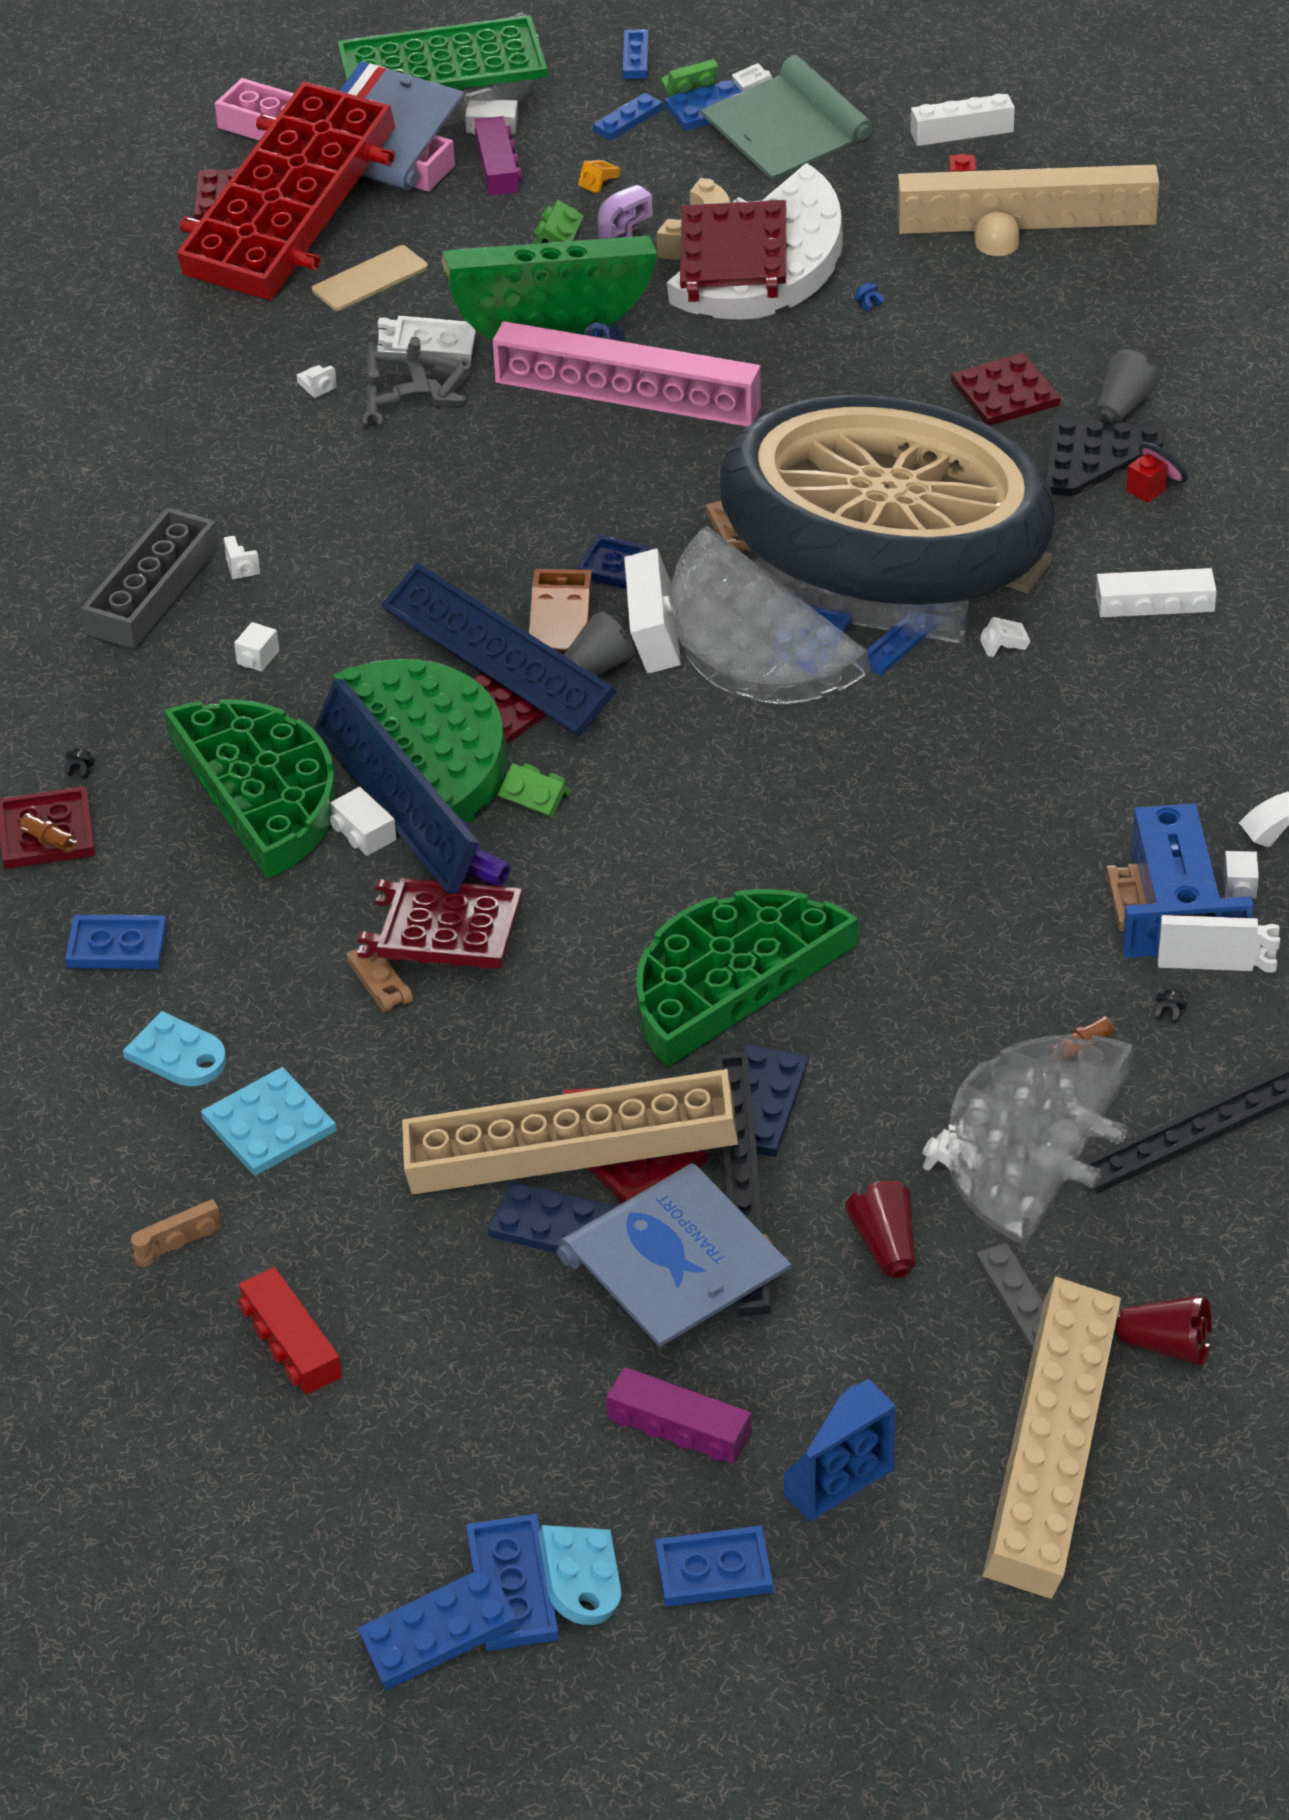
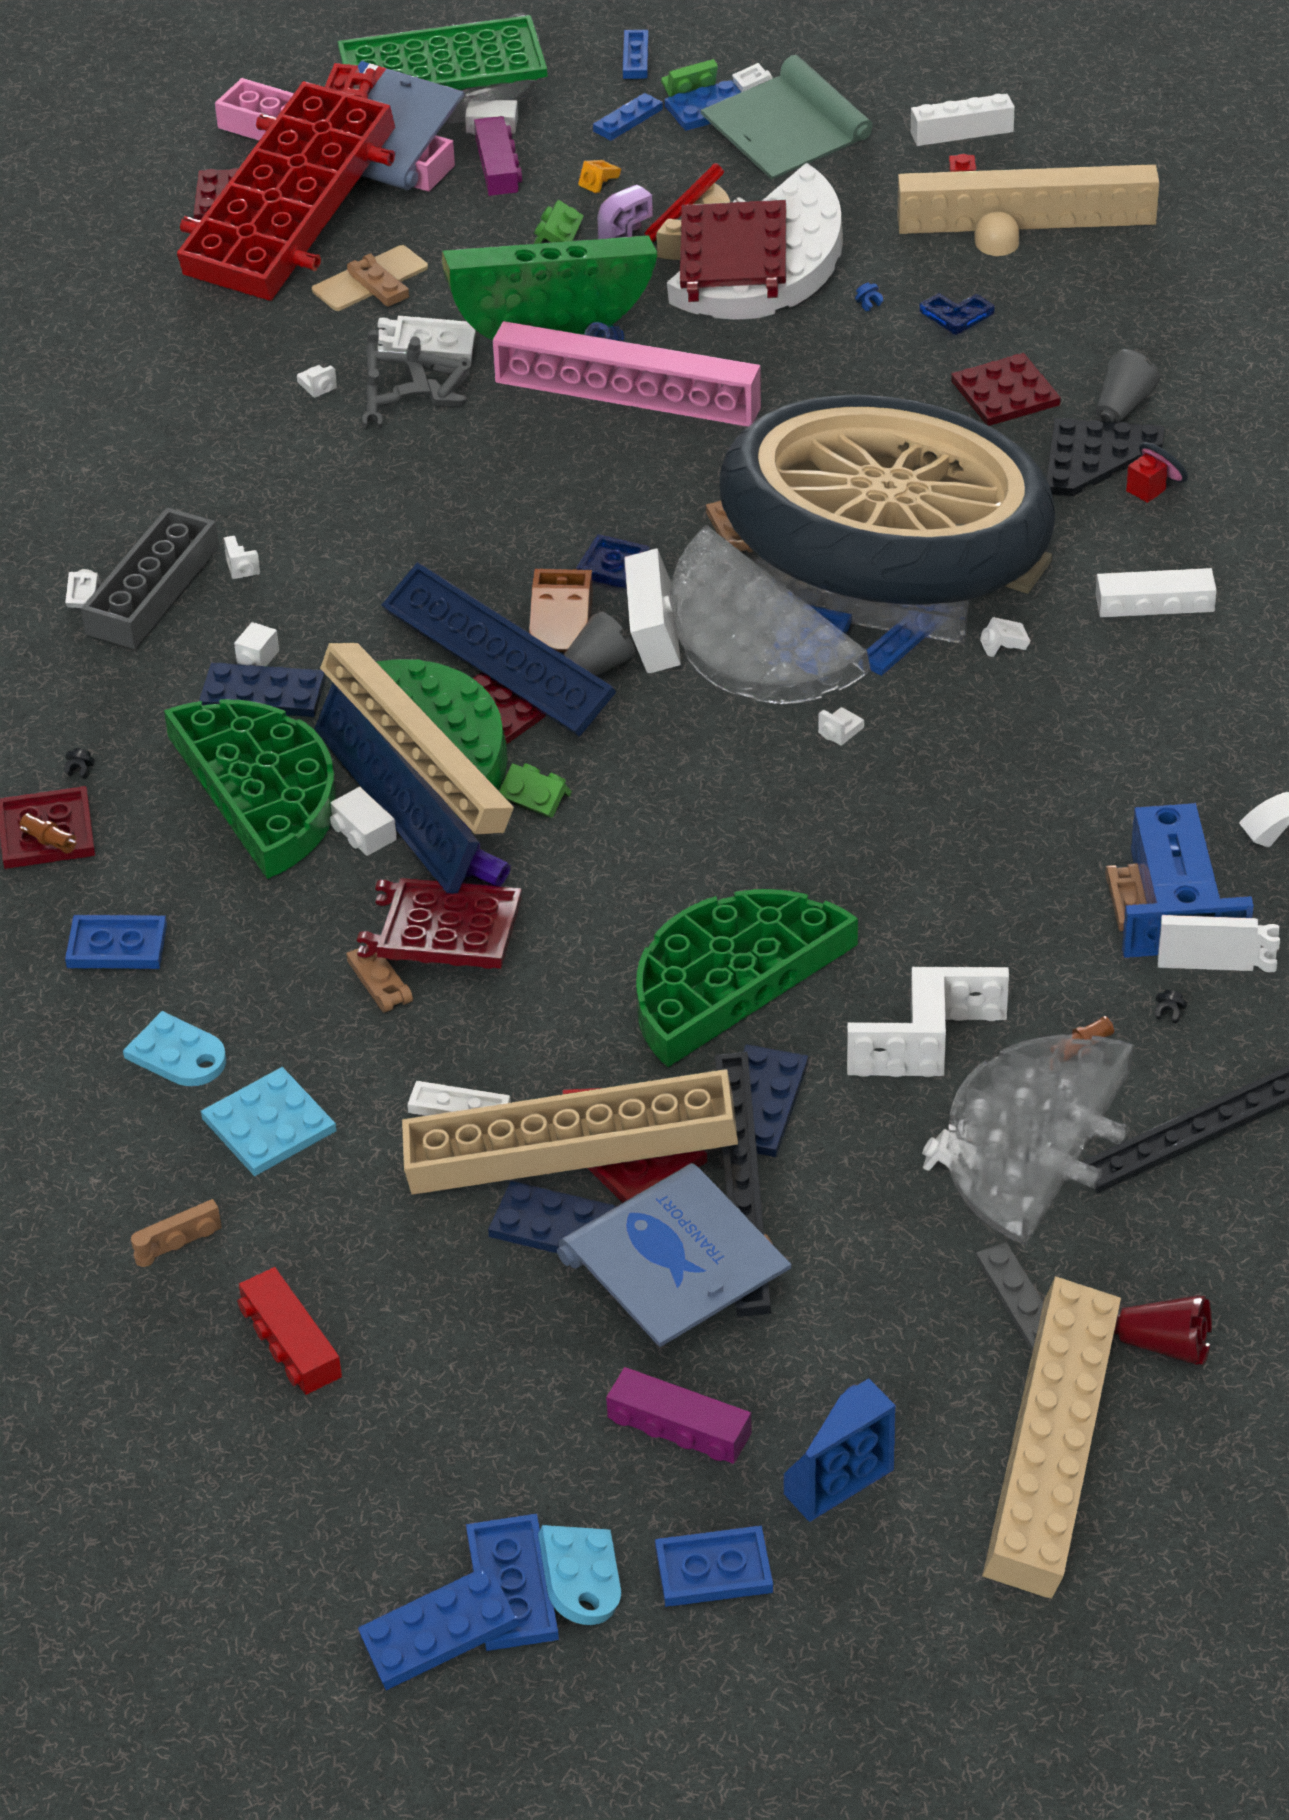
dark red cone [845,1181,915,1279] -> none
white brick [1223,851,1259,899] -> none
none -> white bracket [65,569,102,608]
none -> dark blue plate [199,663,326,717]
none -> tan brick [320,643,514,834]
none -> red plate [325,63,376,99]
none -> medium nougat plate [347,253,409,307]
none -> white plate [408,1081,511,1116]
none -> red axle [644,163,724,242]
none -> white bracket [818,707,864,746]
none -> white bracket [847,967,1009,1077]
none -> clear blue plate [920,293,995,335]

